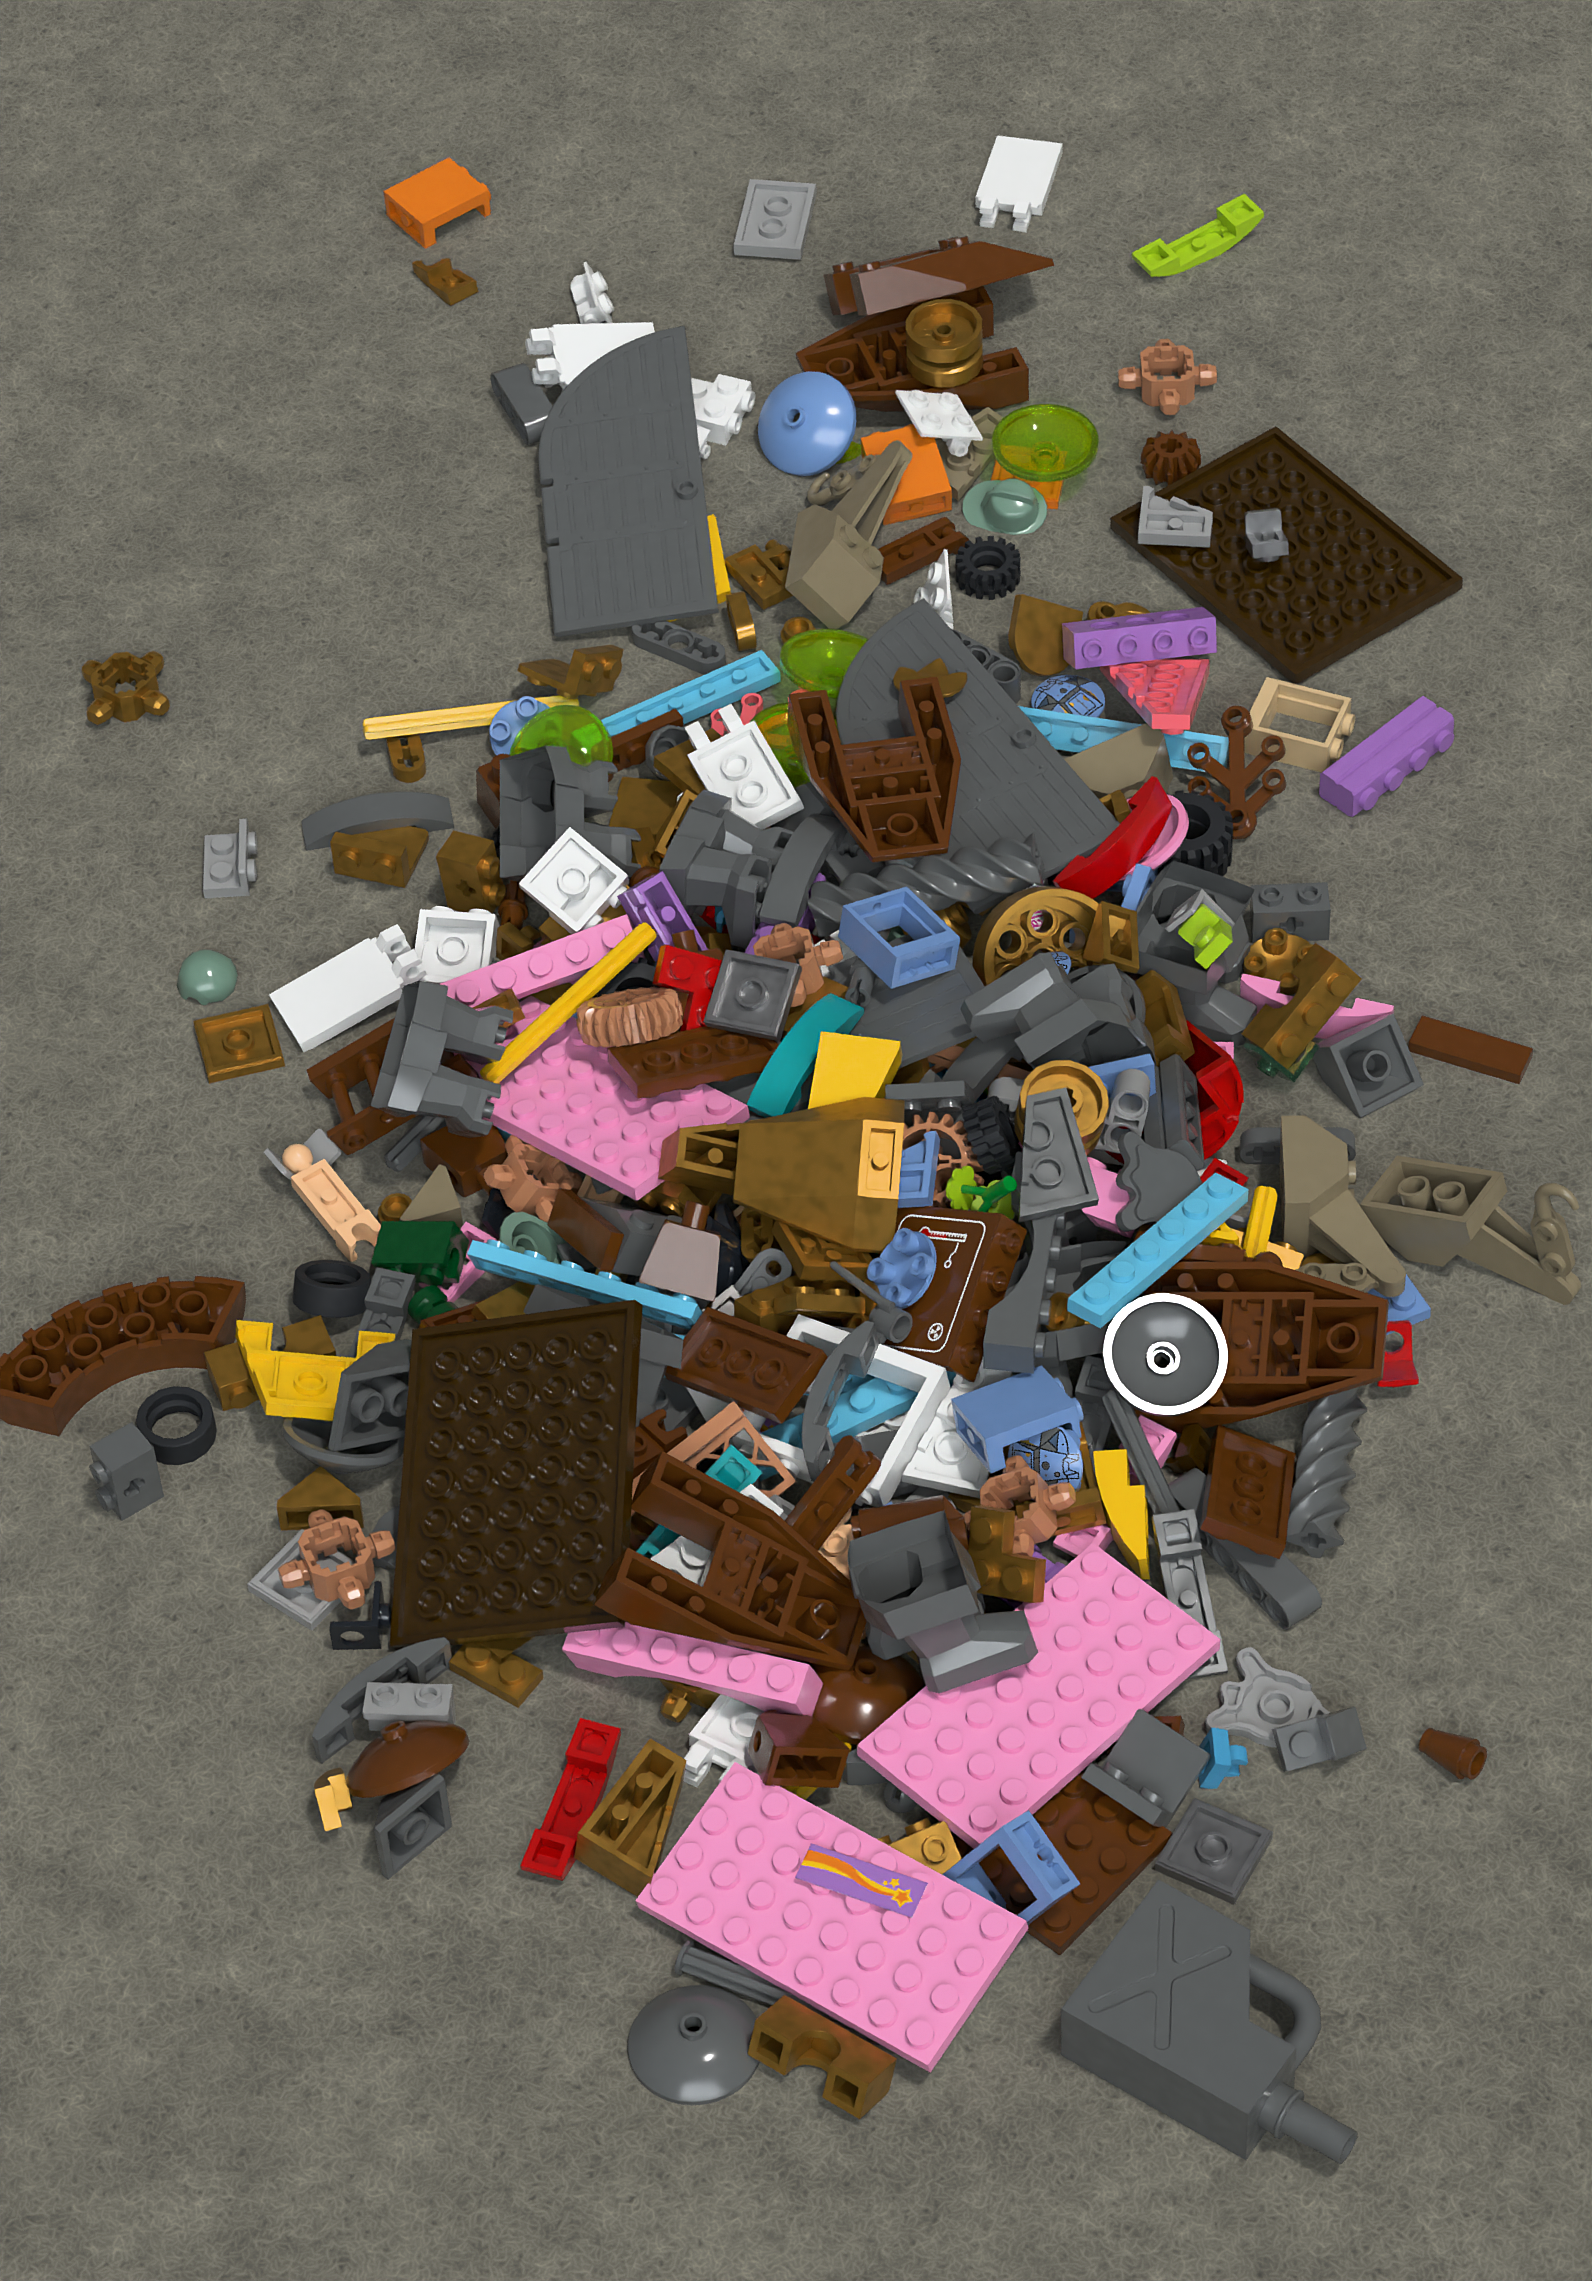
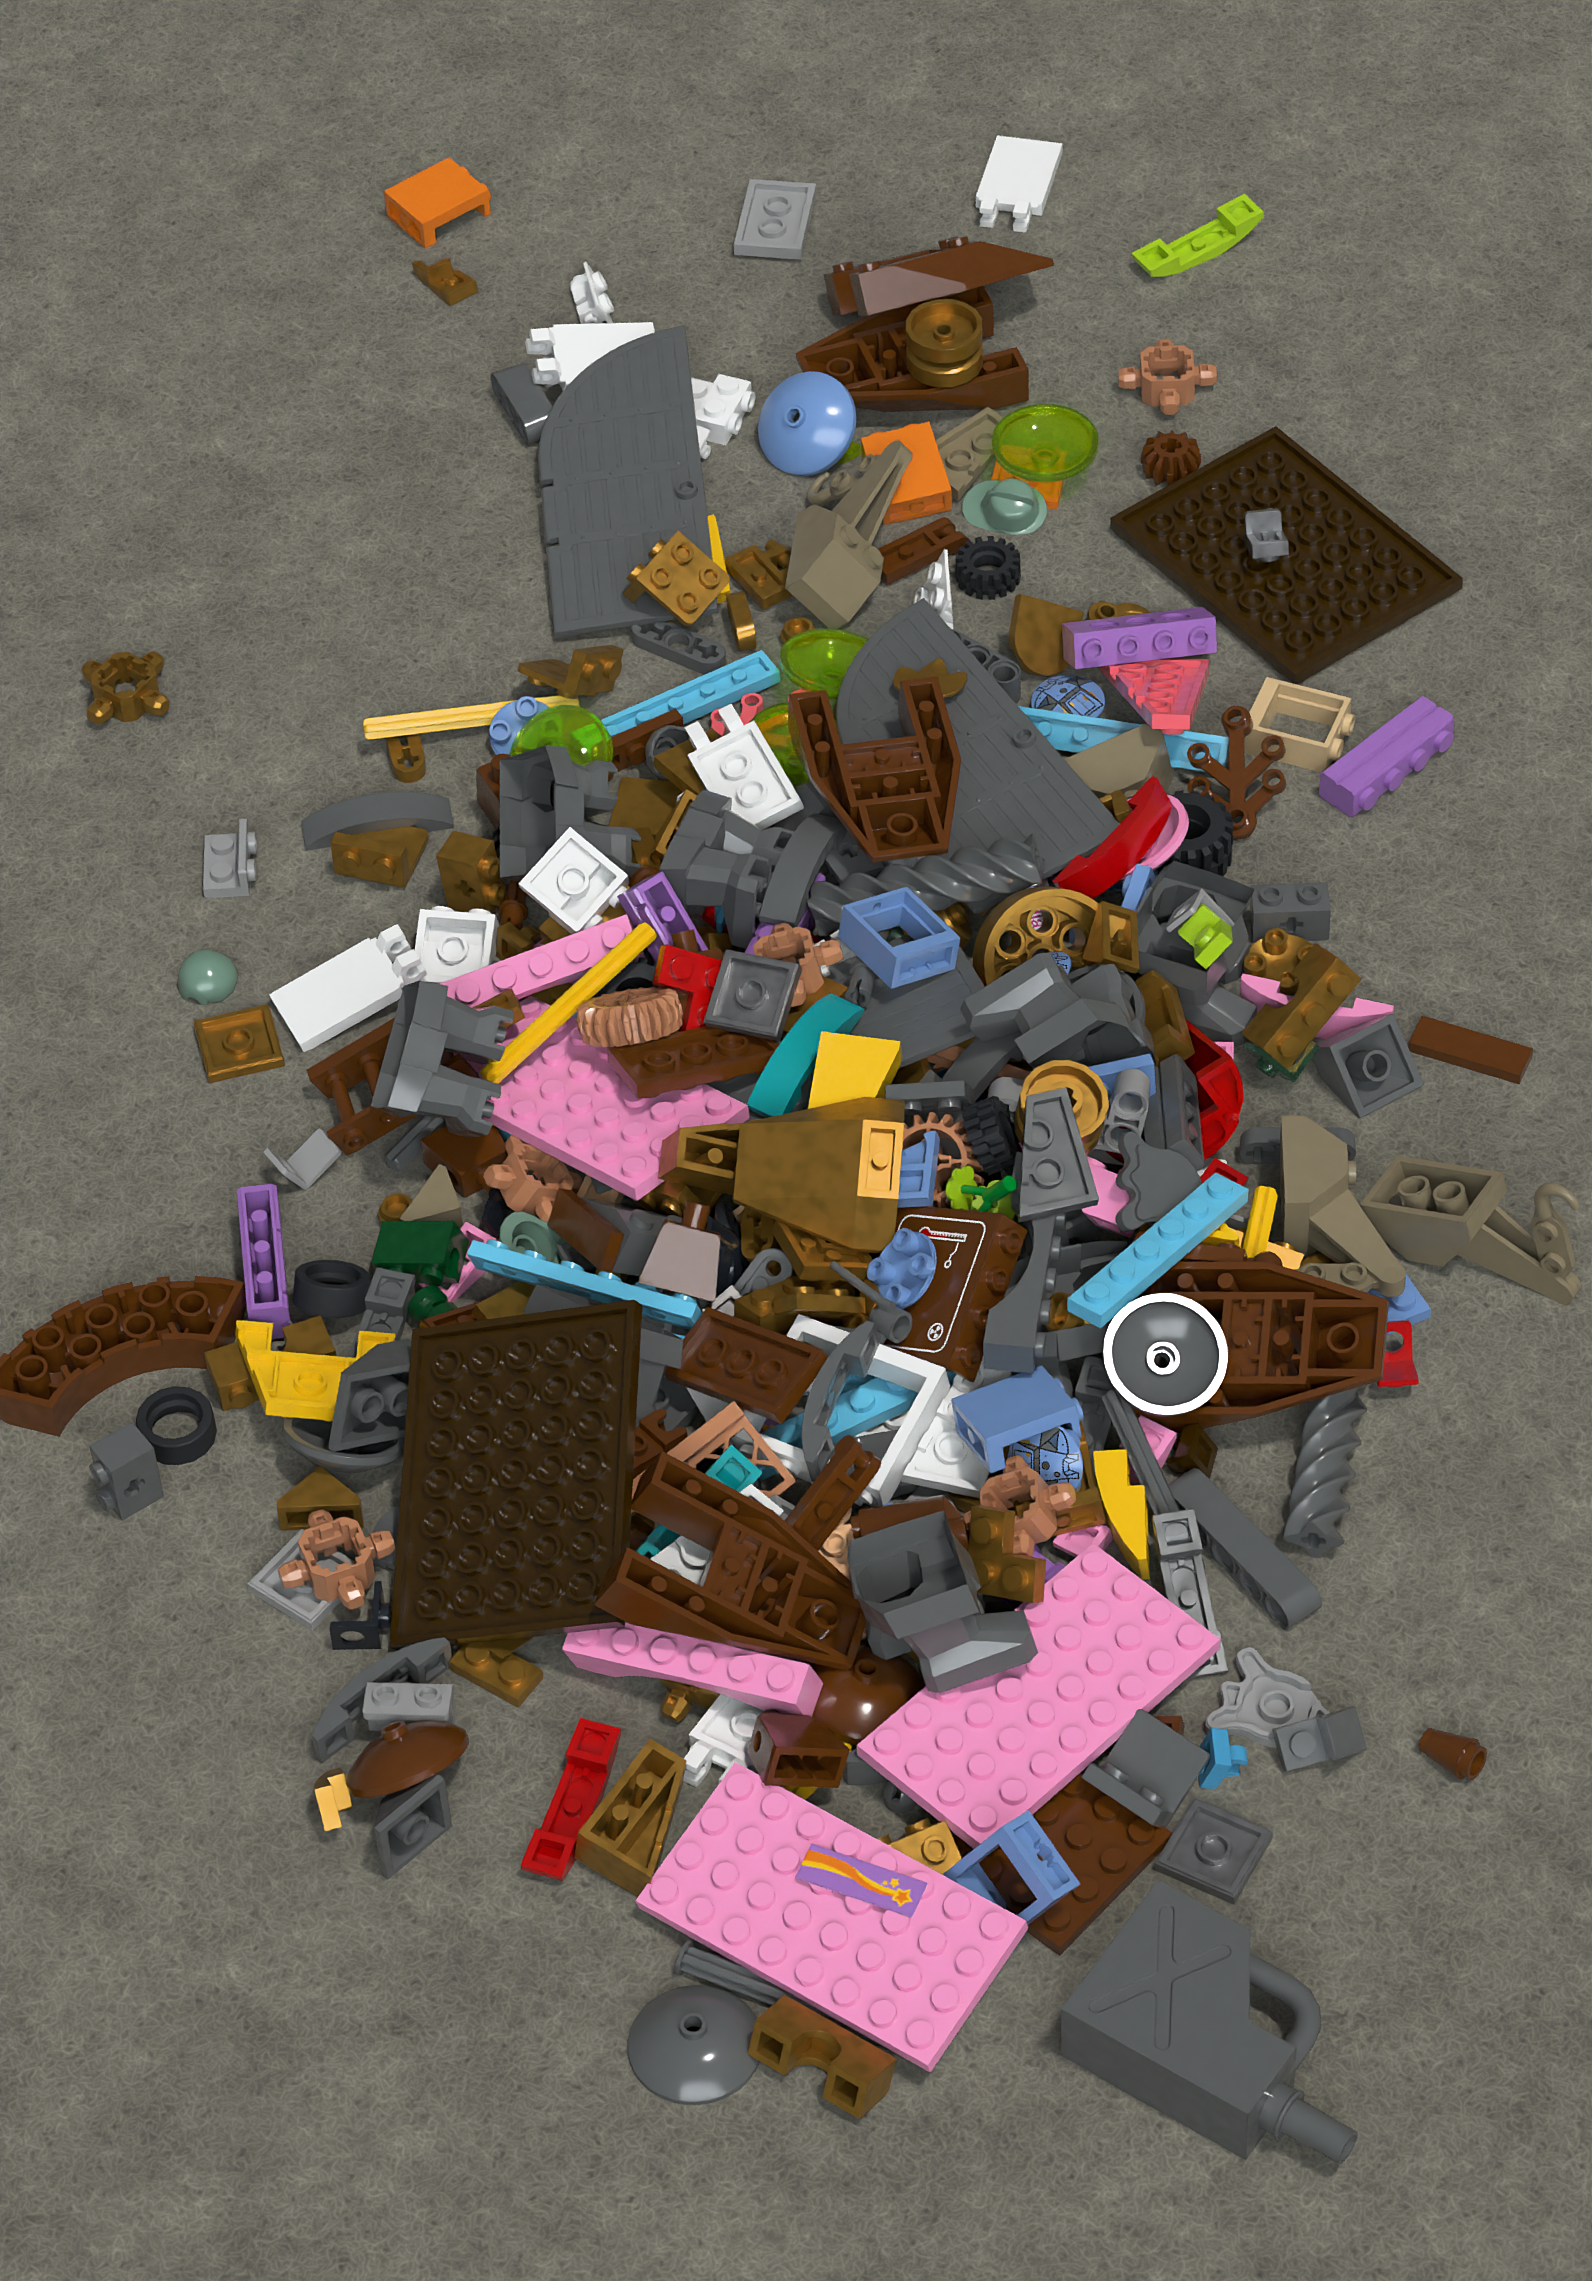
light nougat plate [282,1144,381,1262] -> none
white hinge [895,390,983,457] -> none
light grey wing [1138,486,1213,547] -> none
reddish brown plate [1200,1424,1296,1559] -> none
none -> medium lavender brick [237,1184,291,1339]
none -> pearl gold bracket [623,530,730,626]

